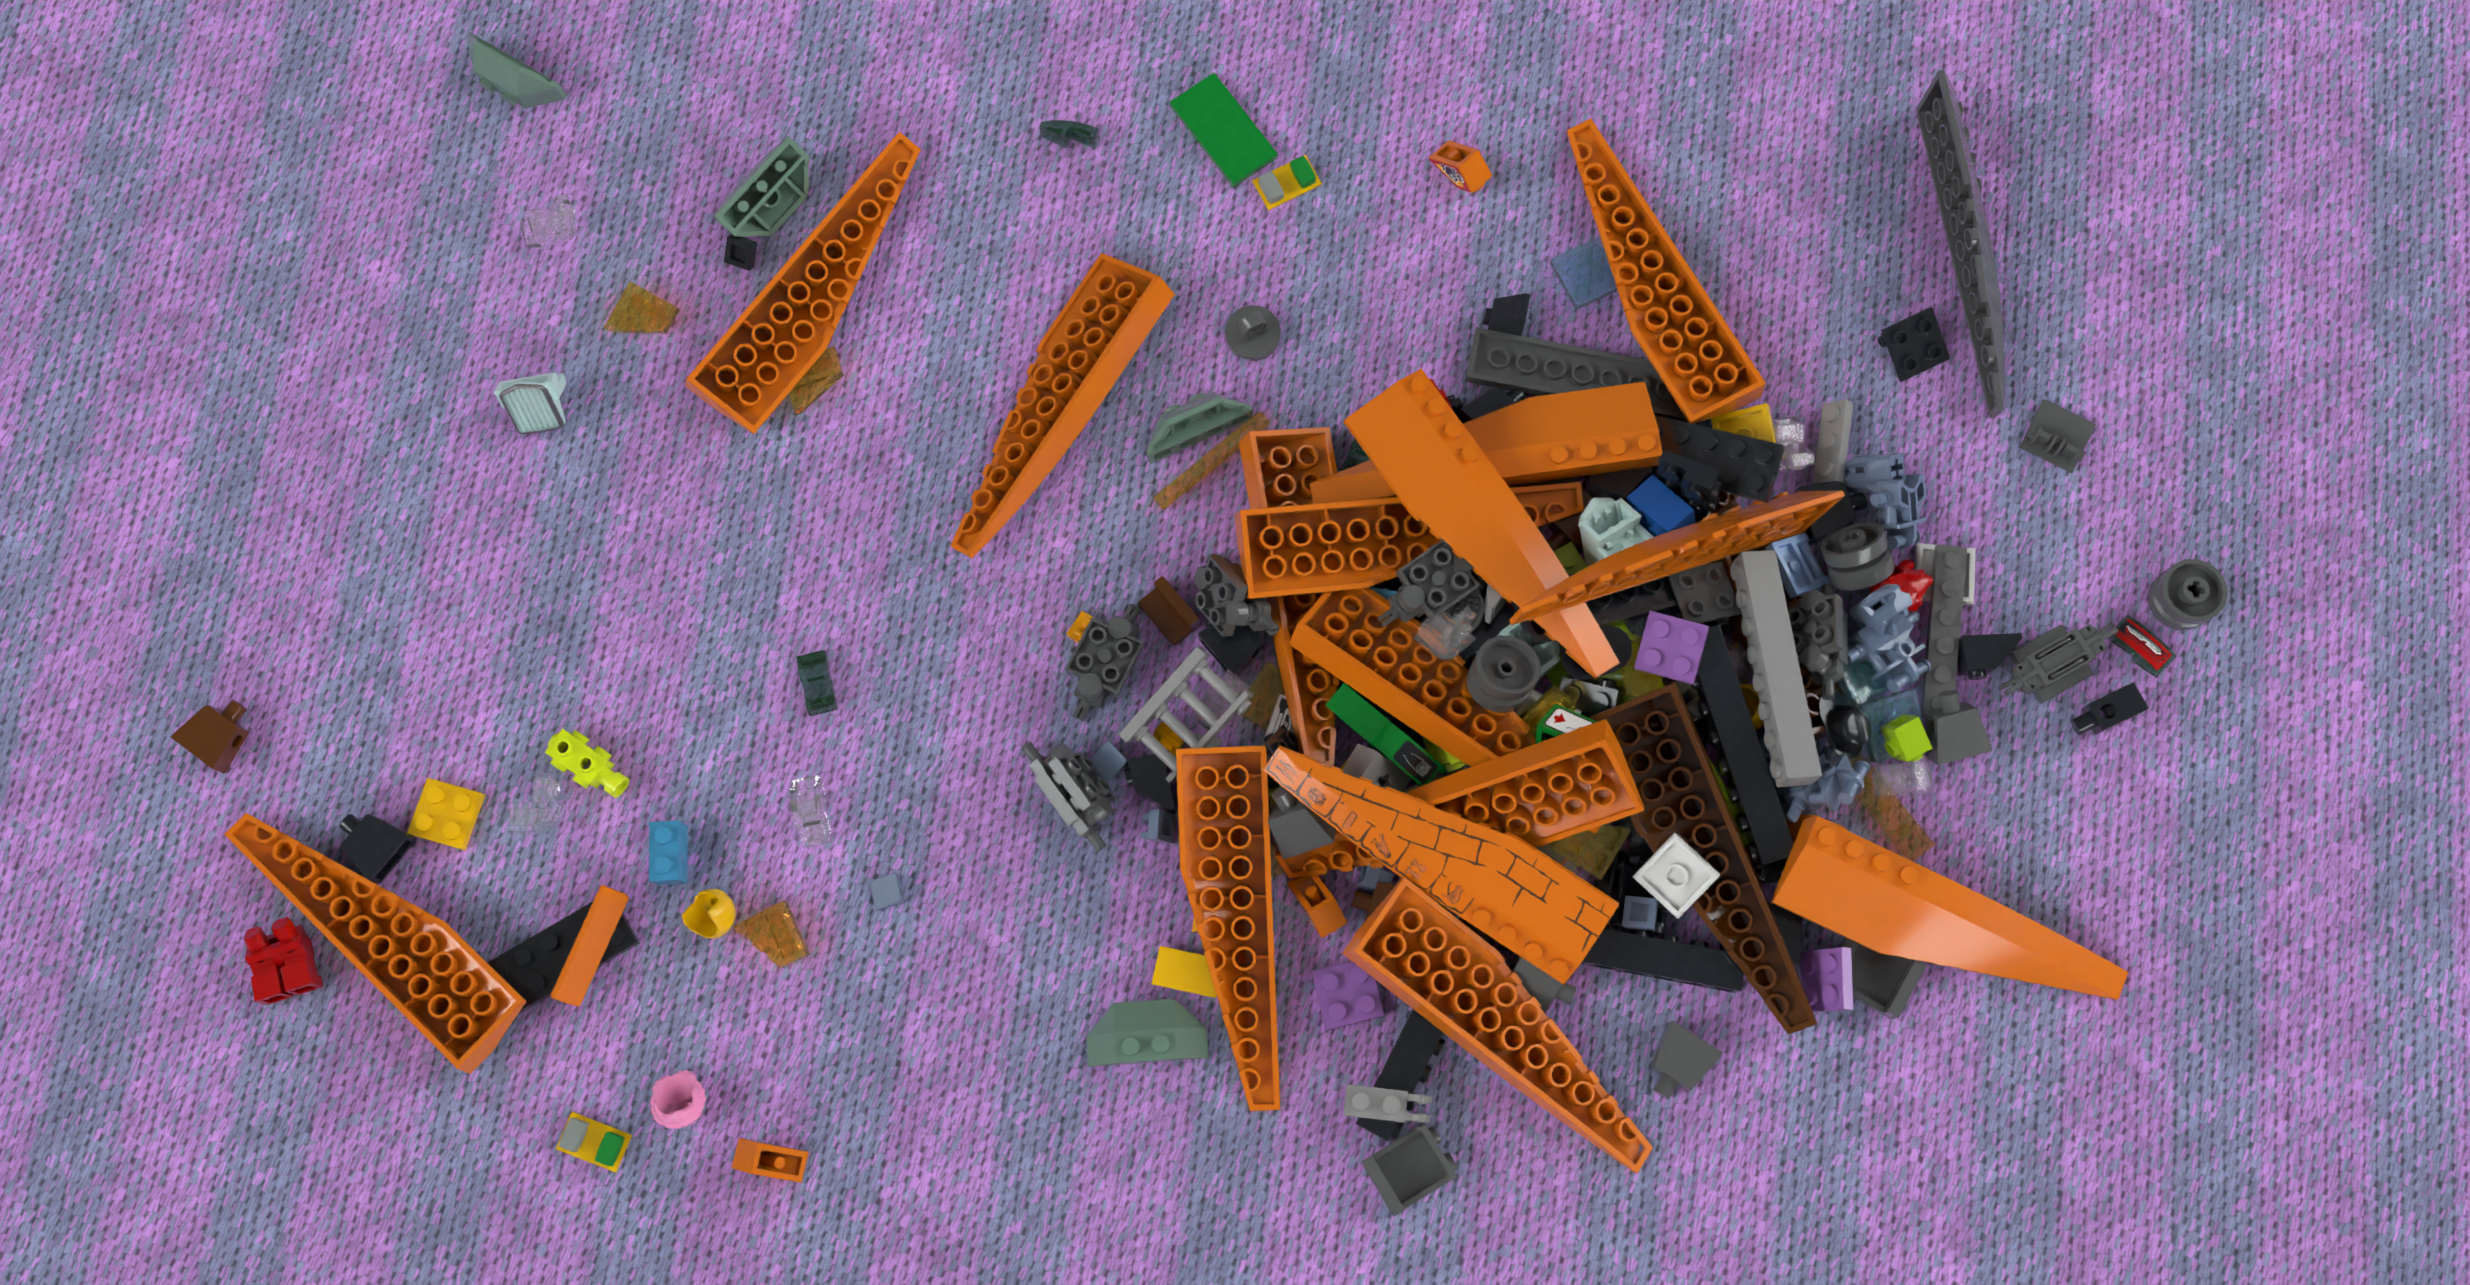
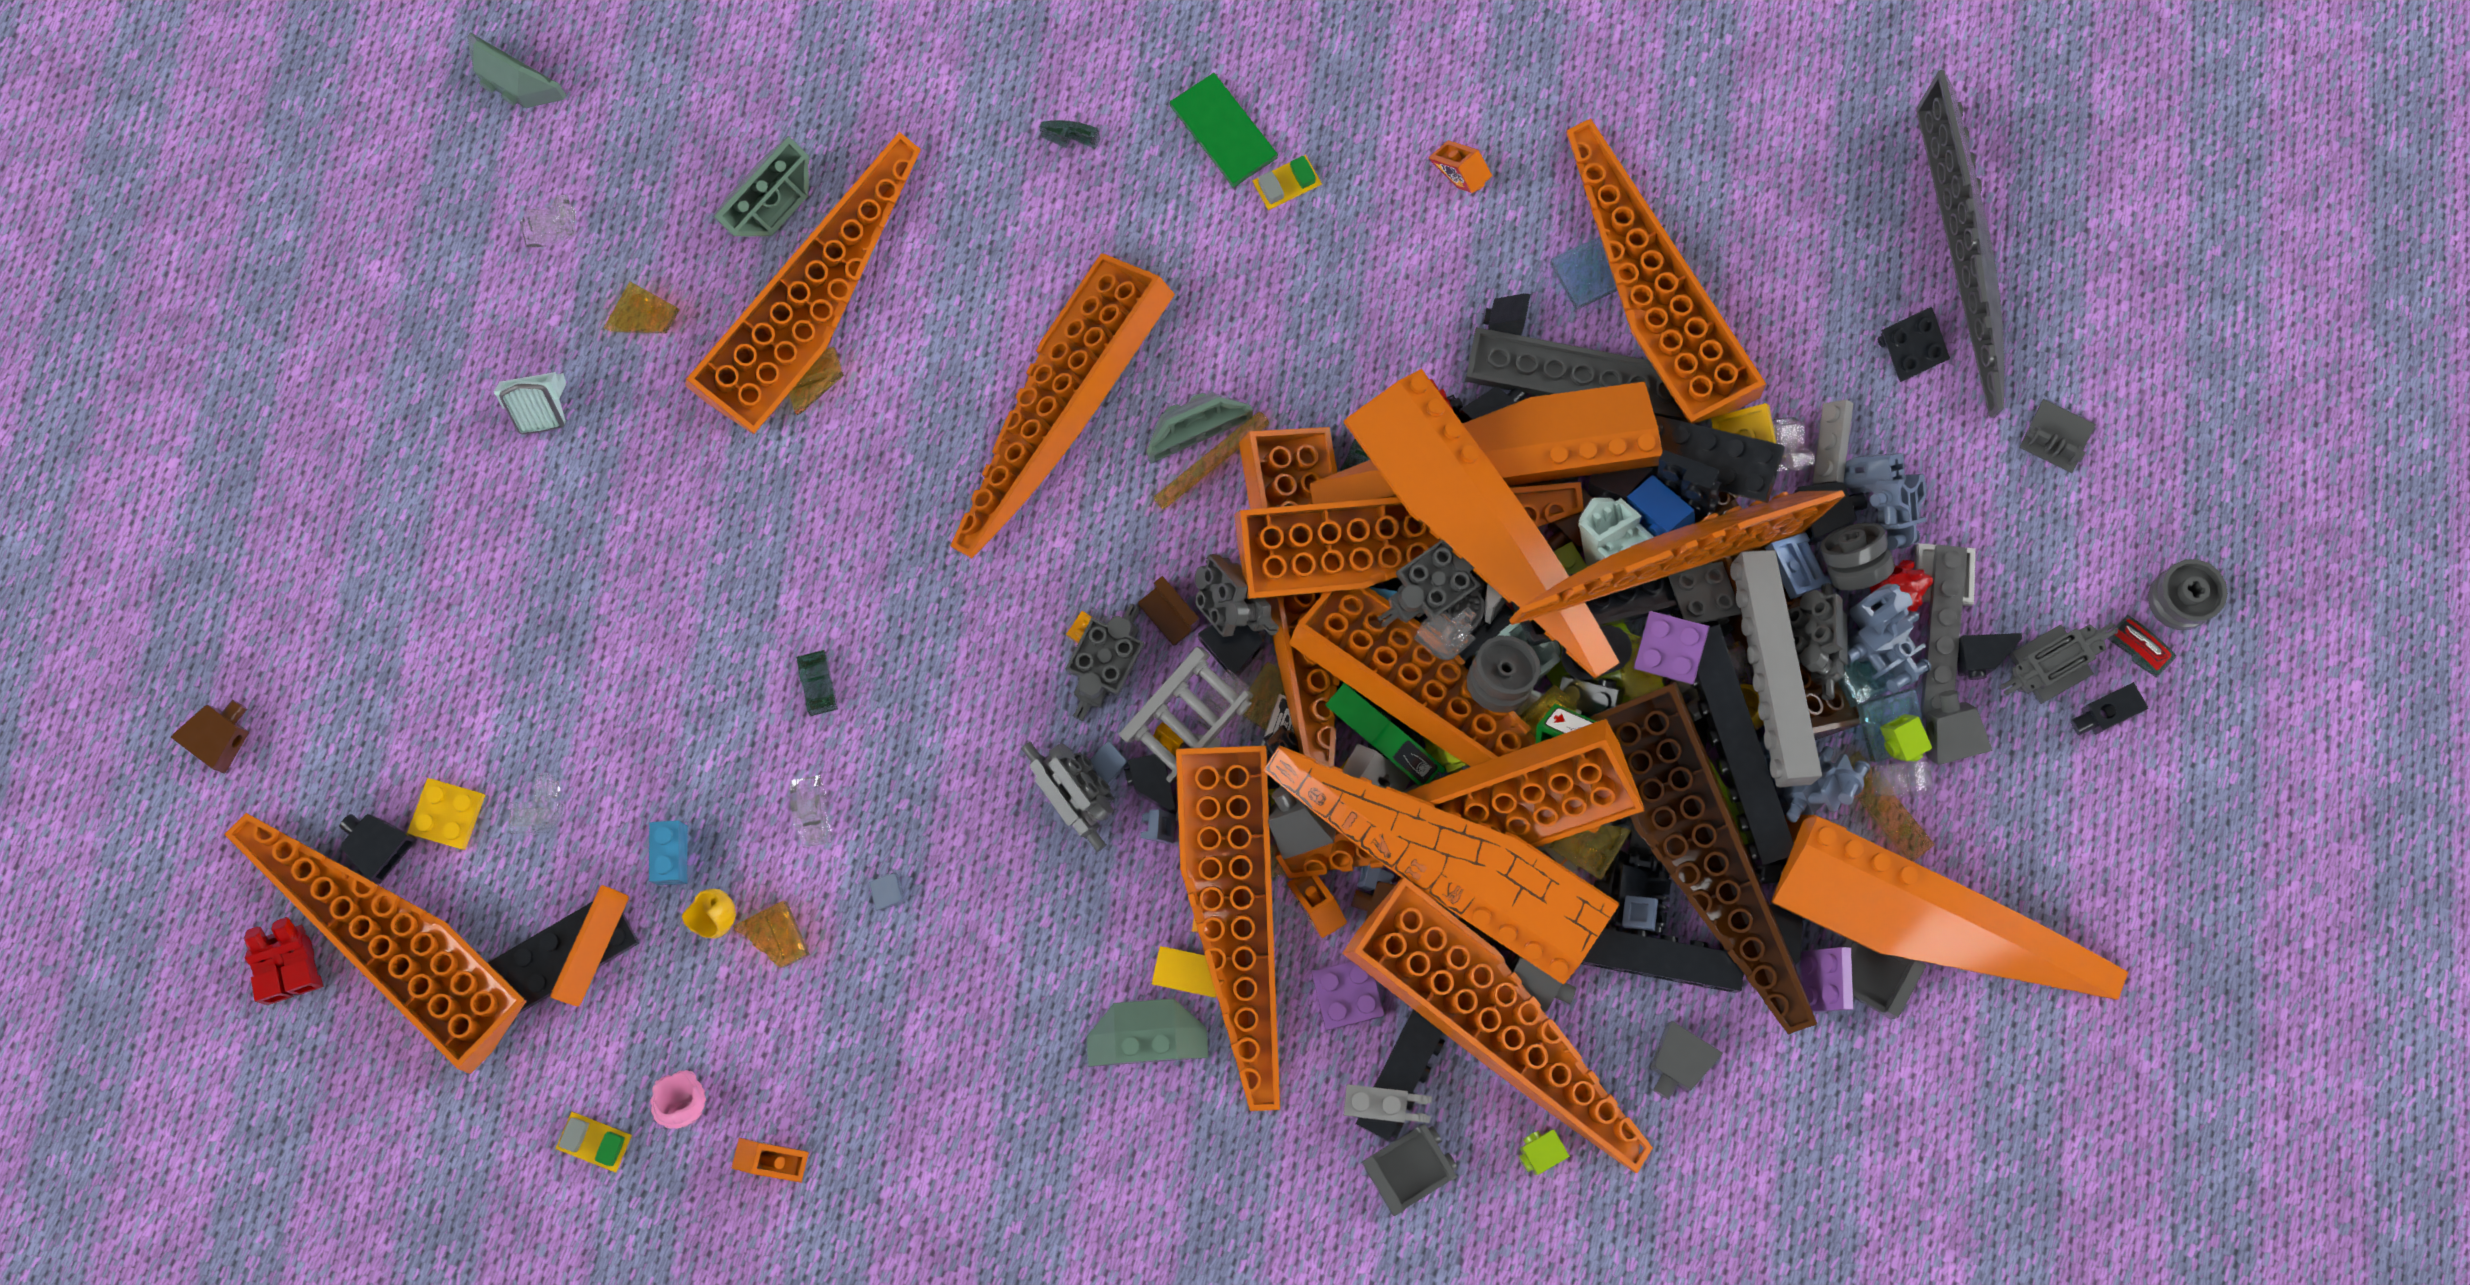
neon yellow brick [545,728,629,798] -> none
black plate [724,234,757,271] -> none
dark grey tile [1225,305,1281,361] -> none
white tile [1633,832,1720,919] -> none
black piece [1818,692,1872,760] -> none
none -> lime brick [1518,1129,1570,1175]

